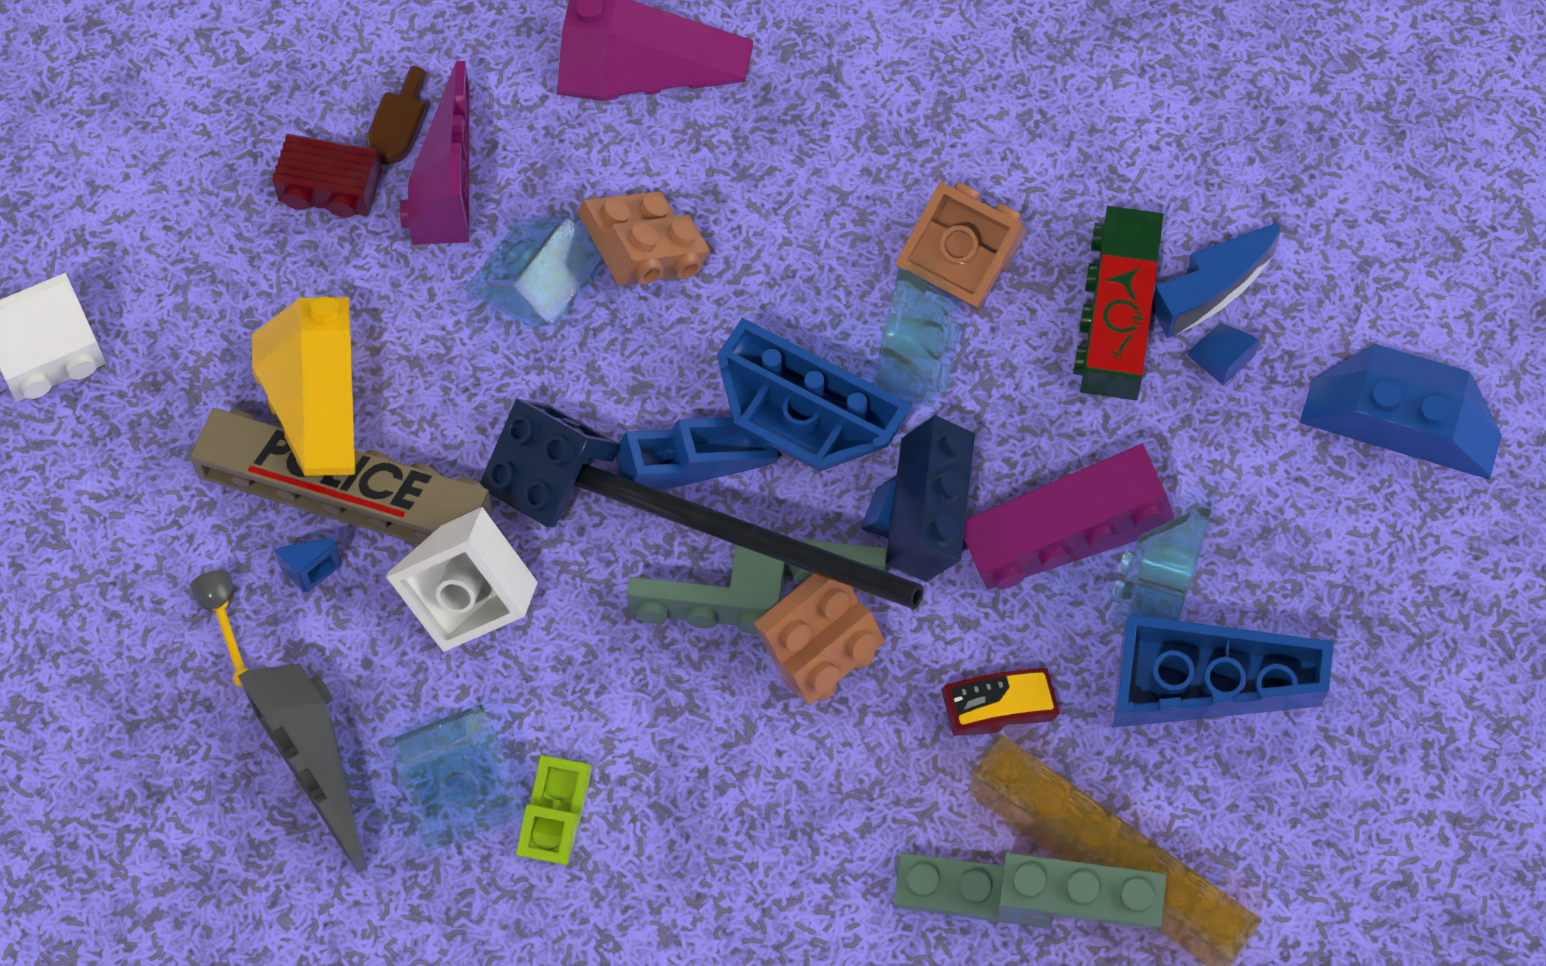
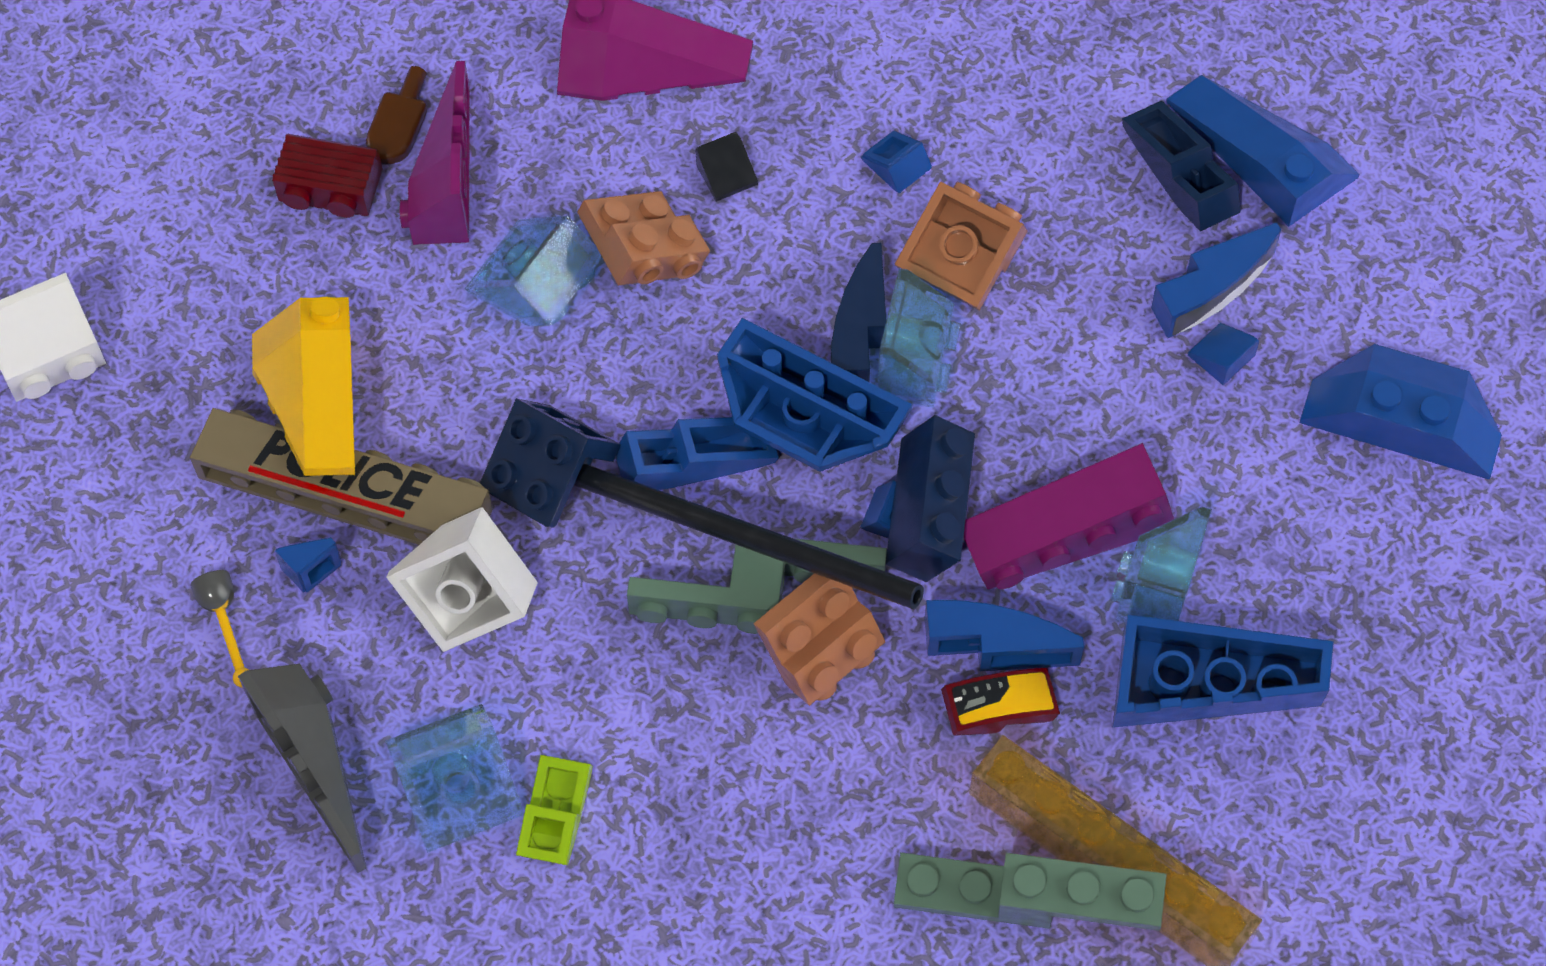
brick [1073,205,1164,401] -> none
none -> black slope [695,132,758,202]
none -> dark blue slope [831,242,887,382]
none -> blue slope [861,130,932,193]
none -> blue slope [924,600,1084,672]
none -> dark blue slope [1122,101,1240,232]
none -> blue wedge [1166,75,1360,227]

